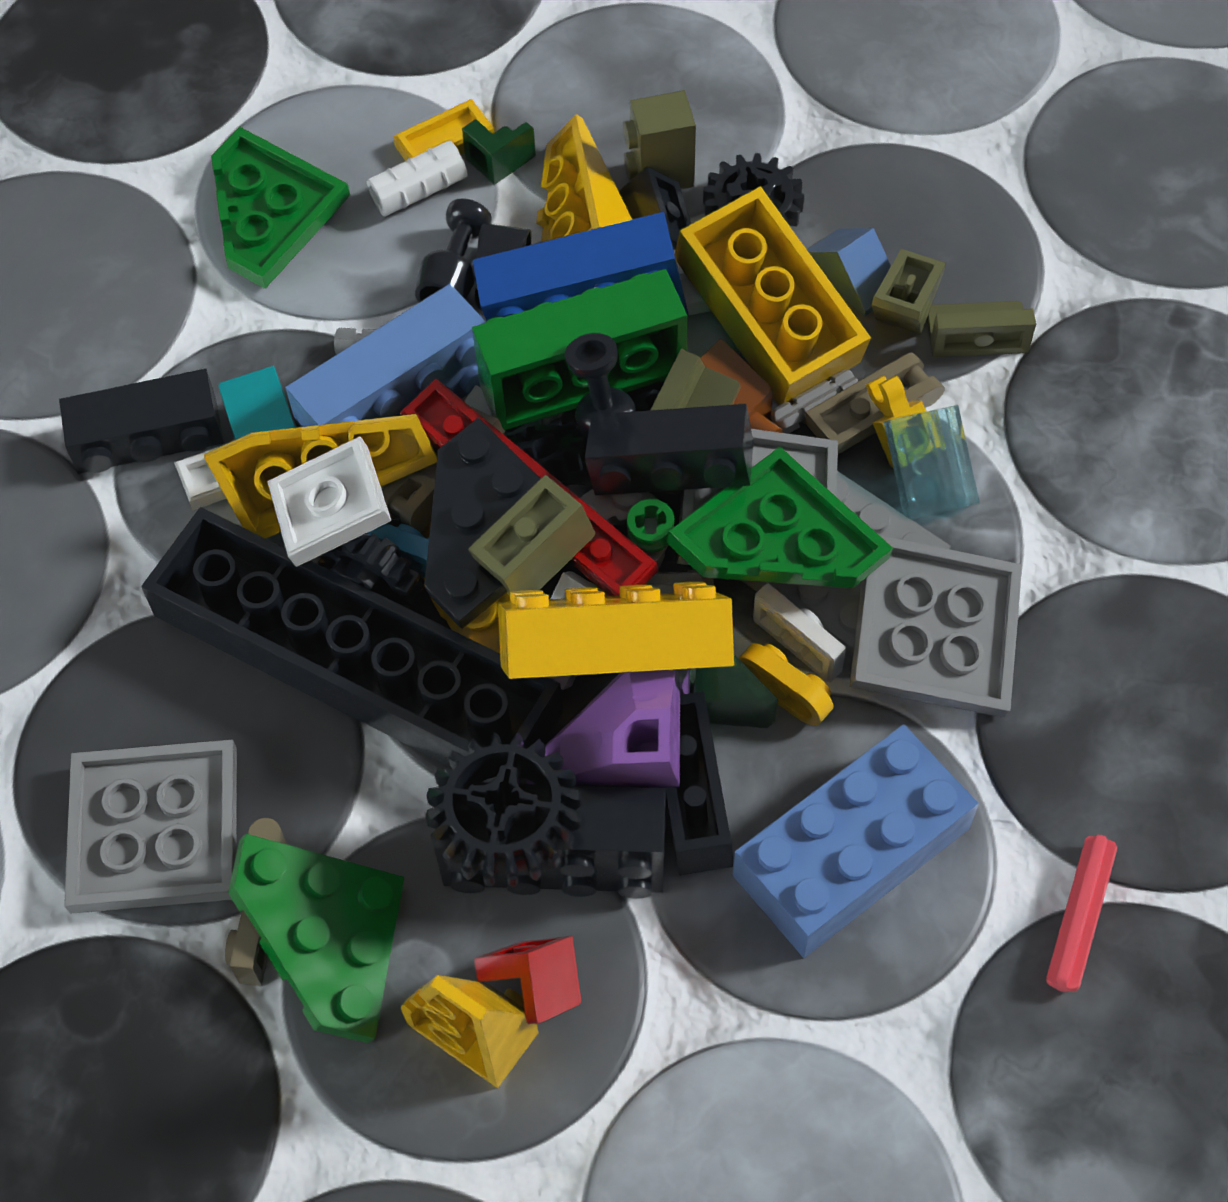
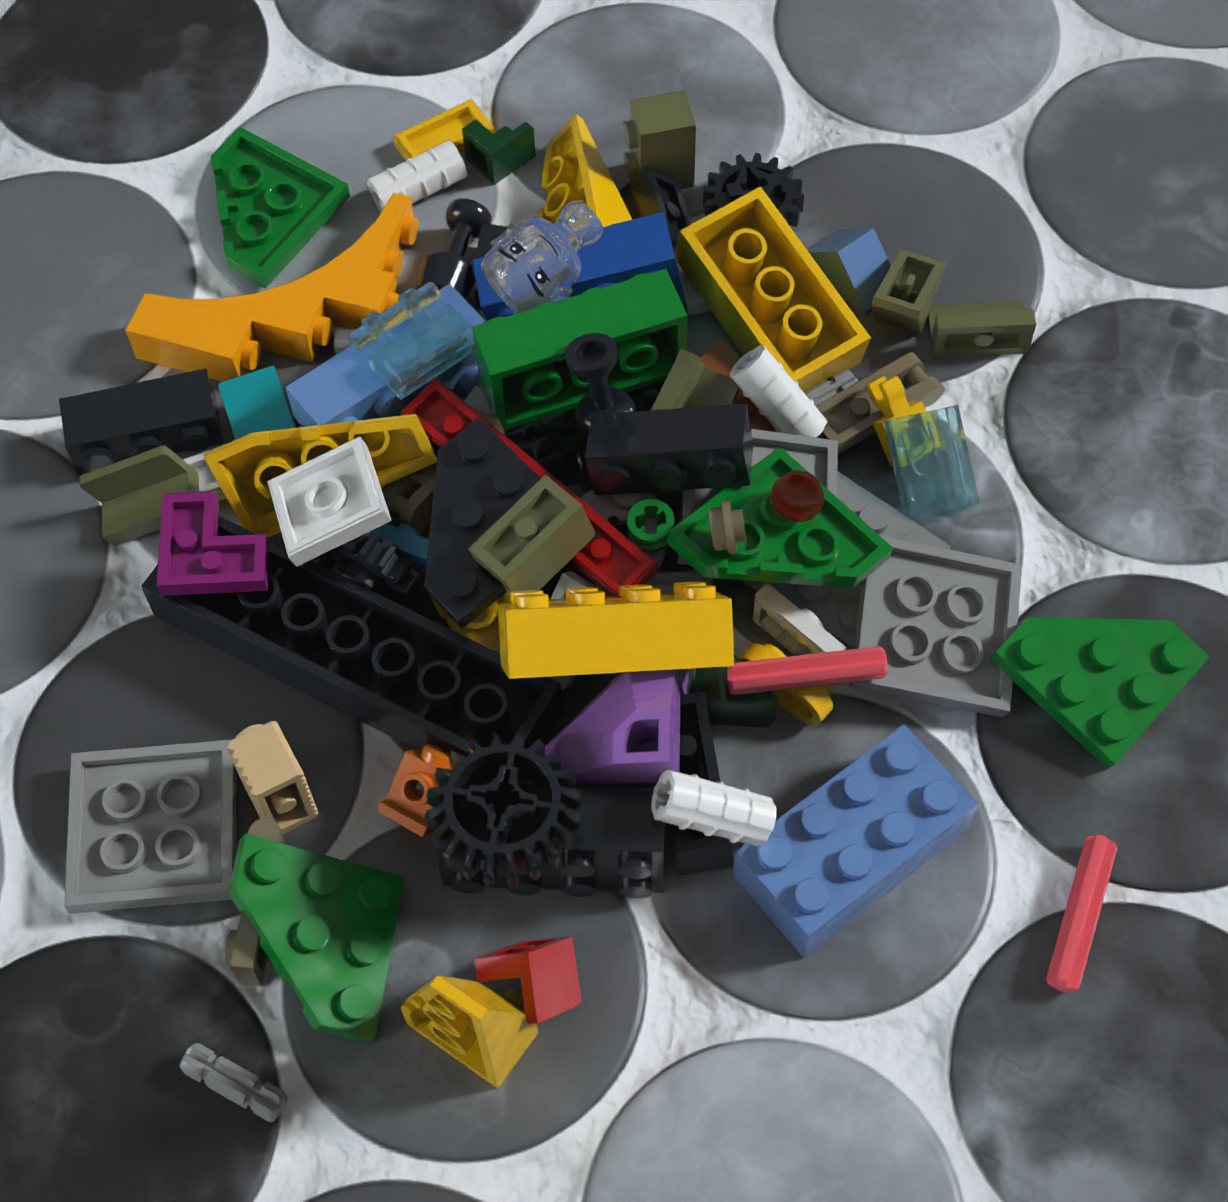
none -> olive panel [80,446,199,546]
none -> light orange arch [125,193,419,382]
none -> magenta plate [156,491,269,596]
none -> light grey axle [179,1043,288,1122]
none -> tan brick [227,721,319,834]
none -> clear light blue plate [348,282,475,400]
none -> orange brick [376,744,453,837]
none -> clear piece [482,200,604,313]
none -> white axle [651,770,776,847]
none -> dark tan plate [709,500,746,555]
none -> coral axle [726,646,888,695]
none -> white axle [729,345,828,438]
none -> clear red plate [770,470,824,522]
none -> green plate [989,617,1210,769]

